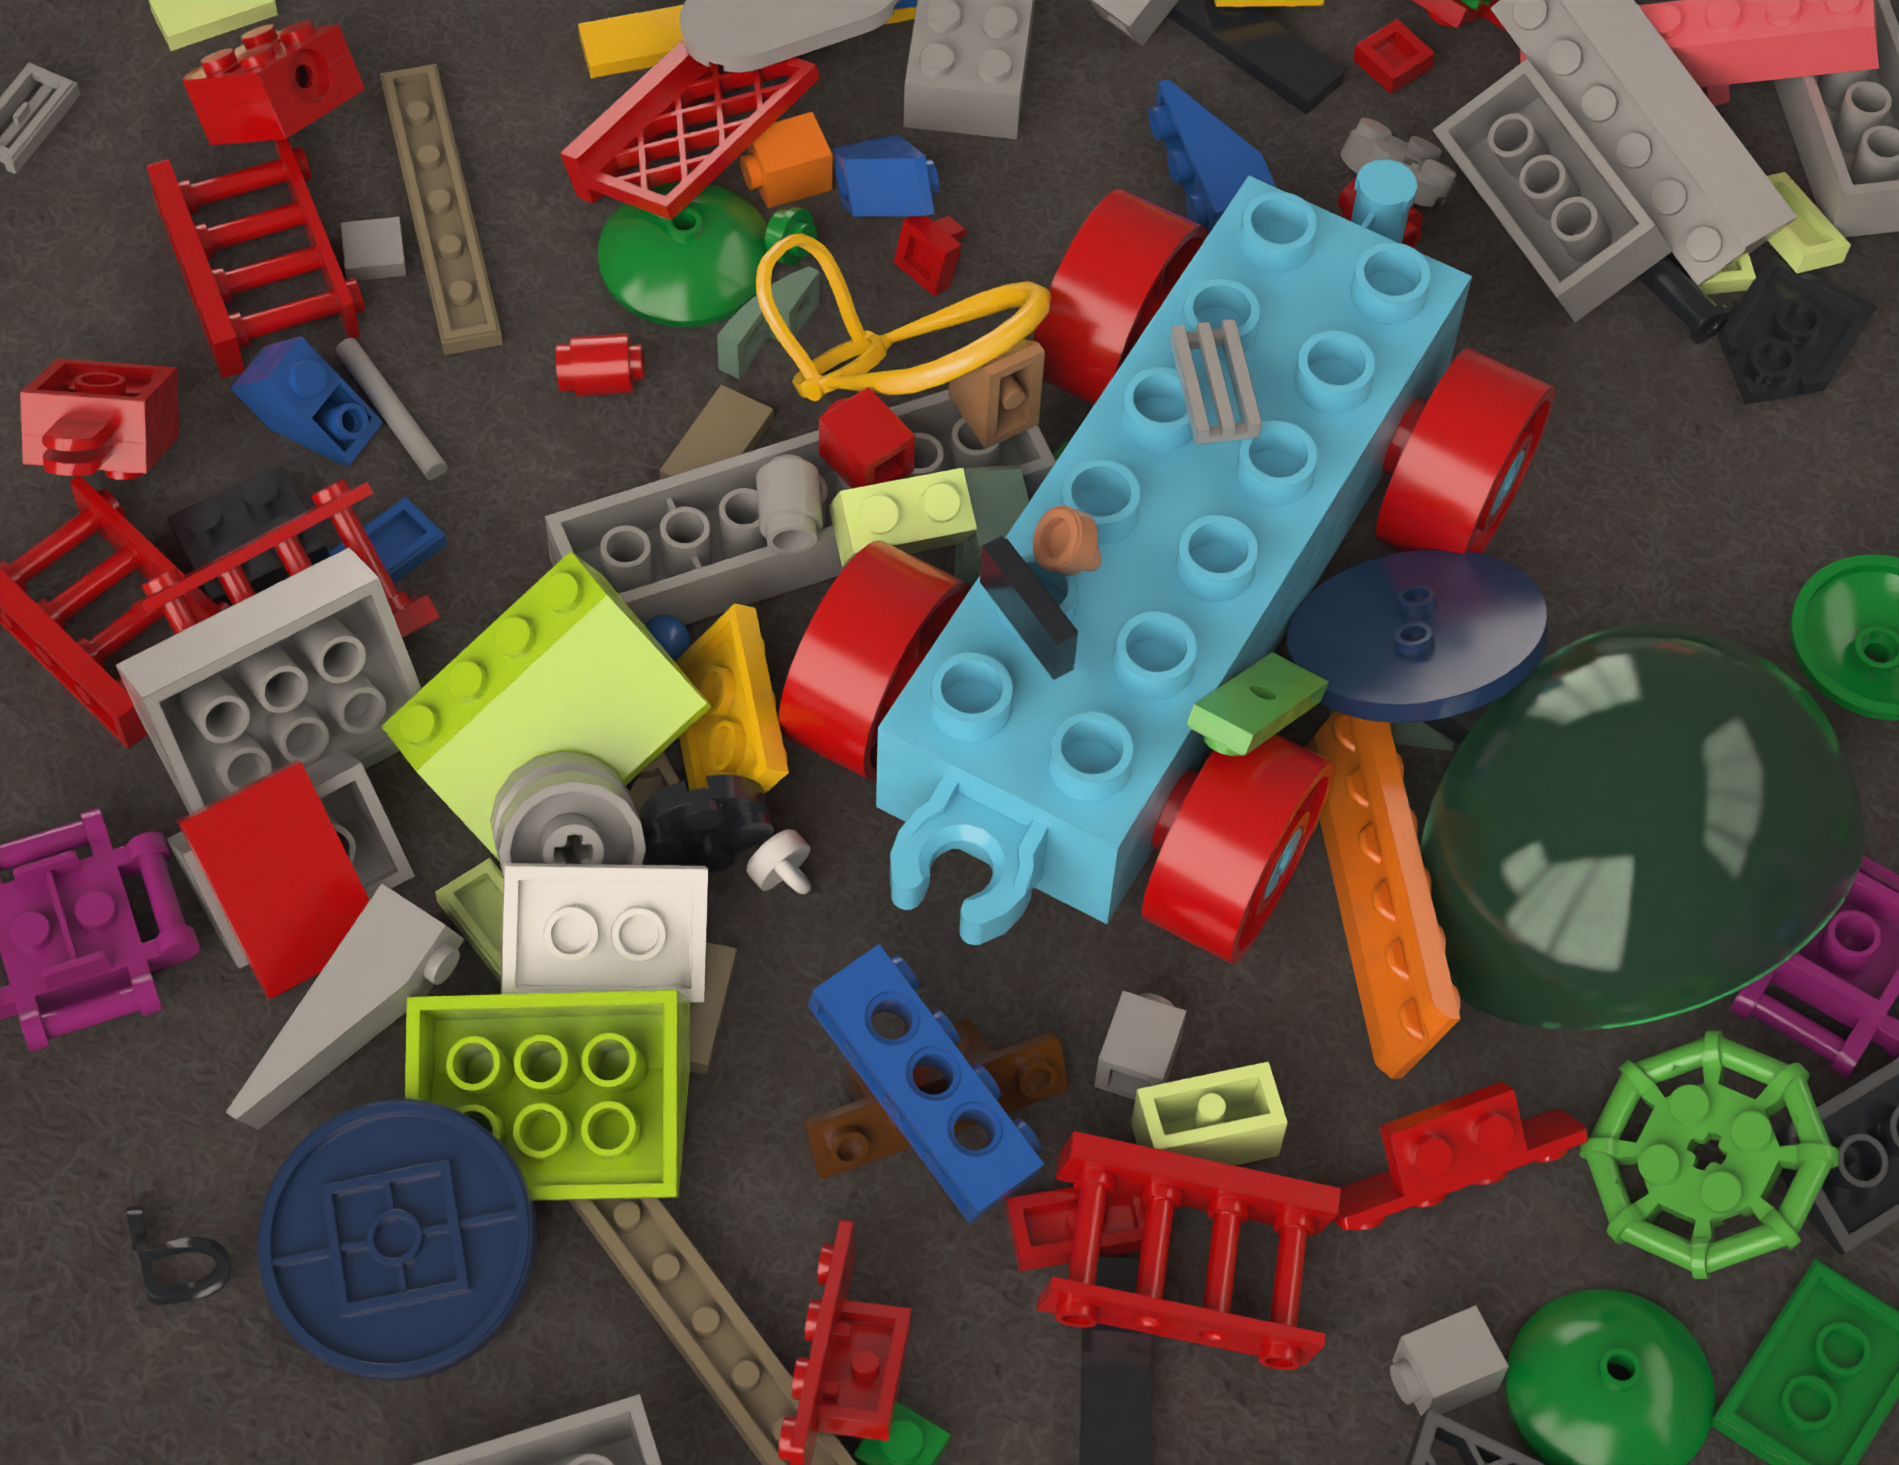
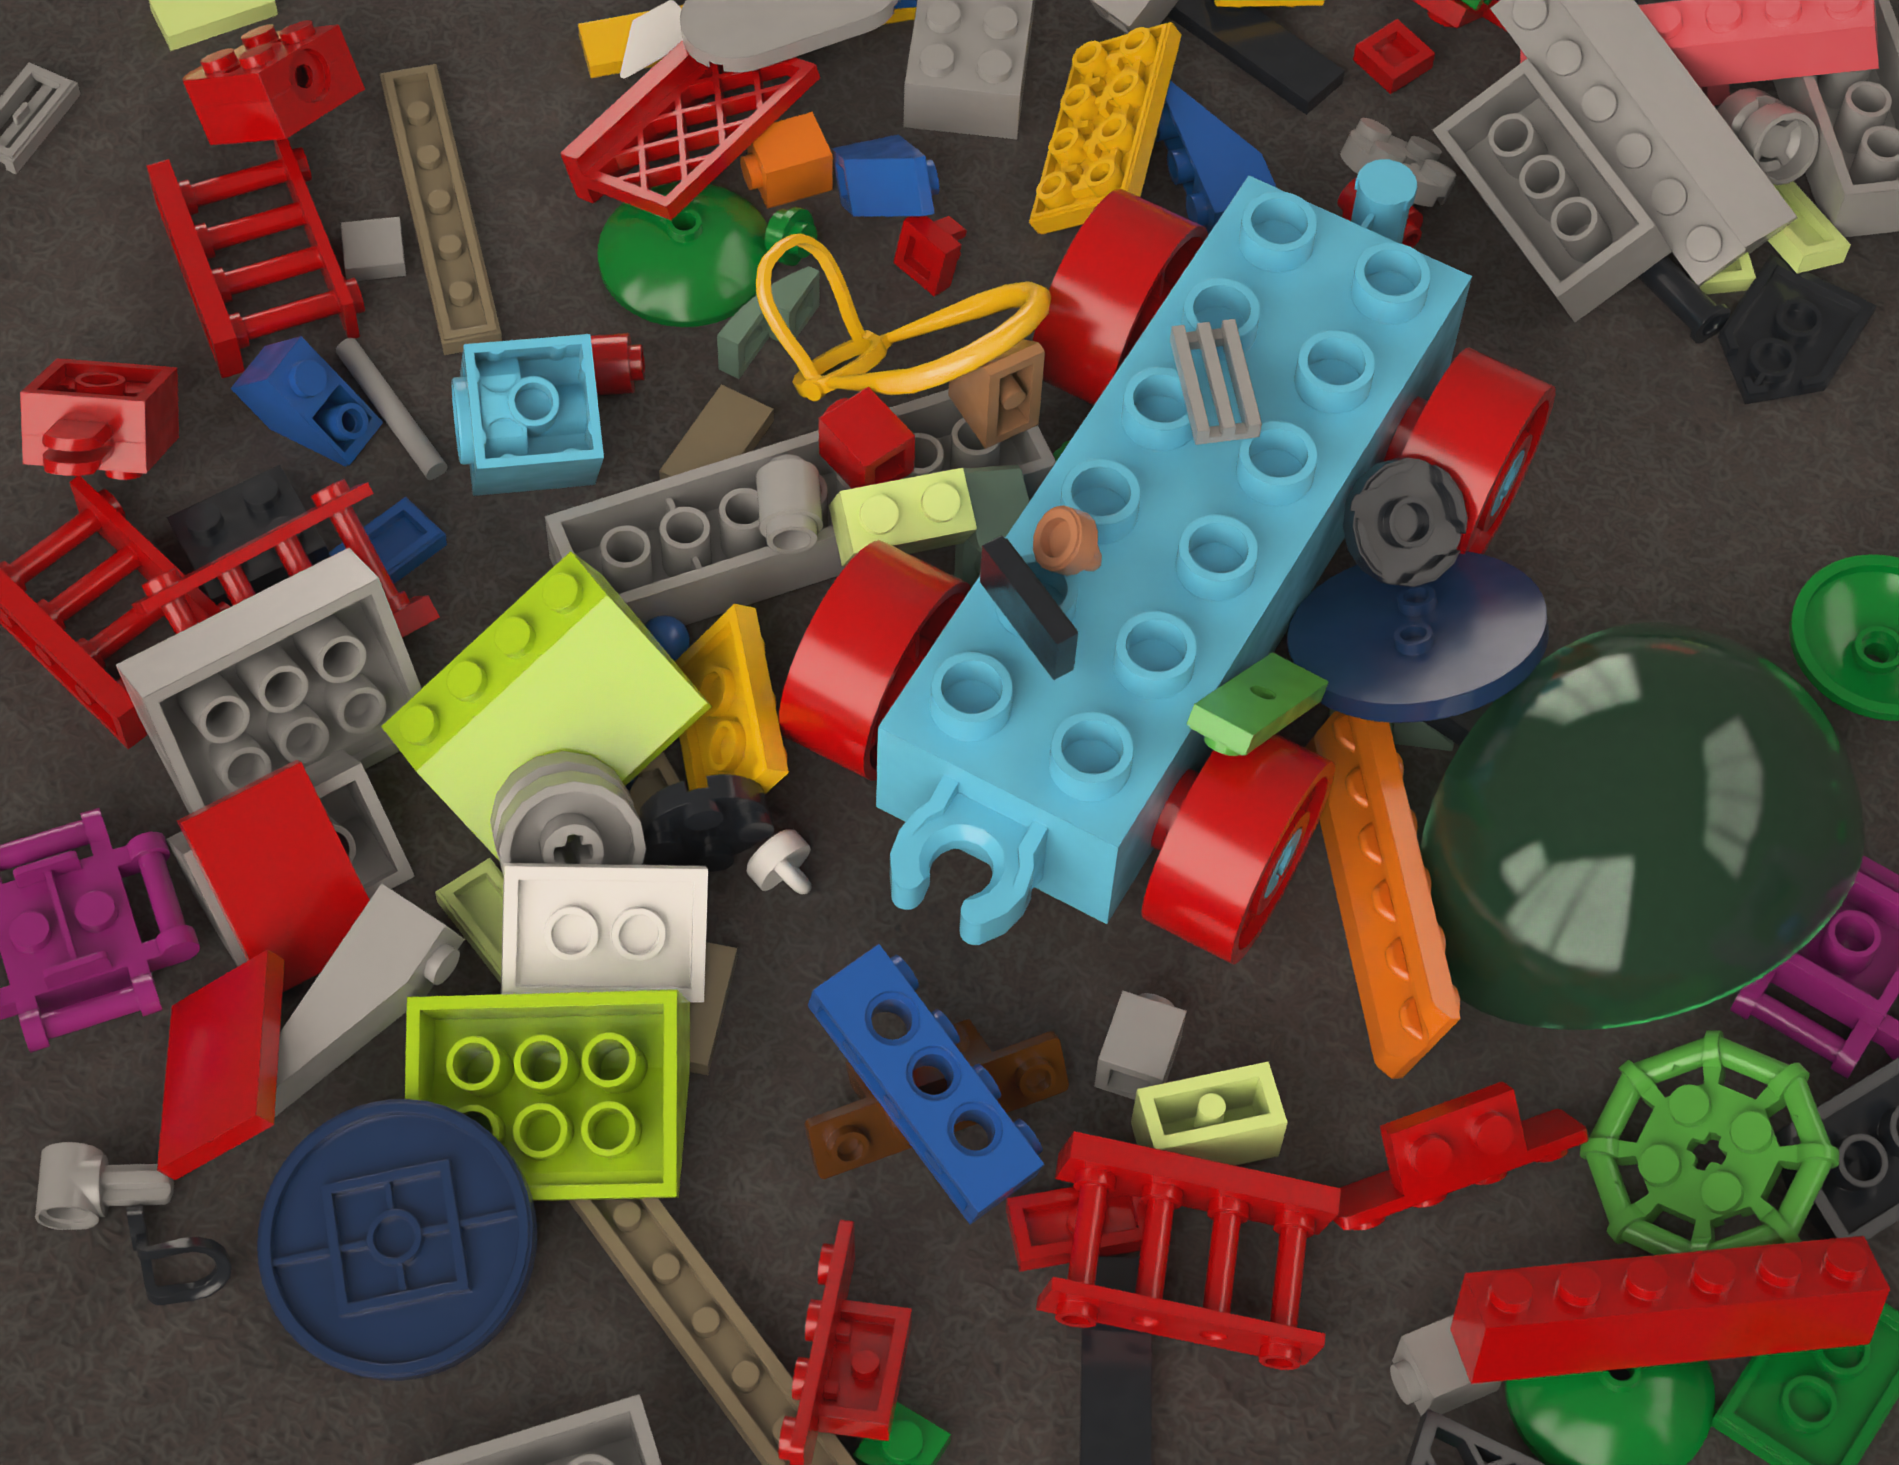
none -> light grey axle [35,1142,174,1230]
none -> red tile [157,949,285,1180]
none -> medium azure brick [452,334,604,496]
none -> white sticker [620,0,682,78]
none -> yellow tile [1029,22,1182,234]
none -> black tile [1343,458,1468,587]
none -> red brick [1450,1236,1890,1384]
none -> light grey wheel [1717,88,1819,185]

